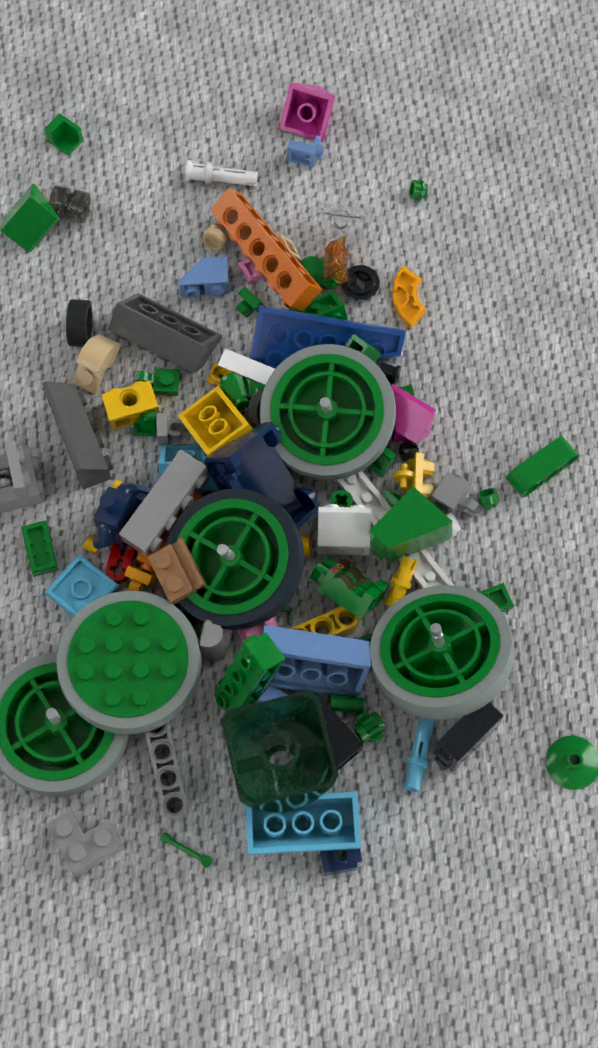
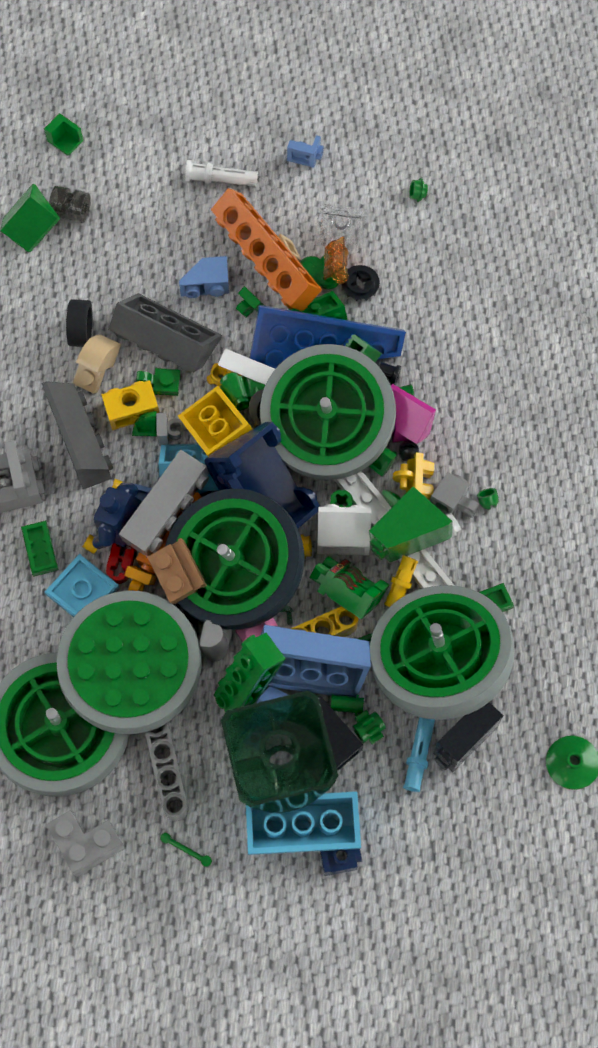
tan tile [202,223,227,251] -> none
bright pink tile [238,259,266,285] -> none
dark pink slope [279,82,335,142] -> none
light orange tile [392,266,426,329] -> none
green beam [506,436,579,498] -> none

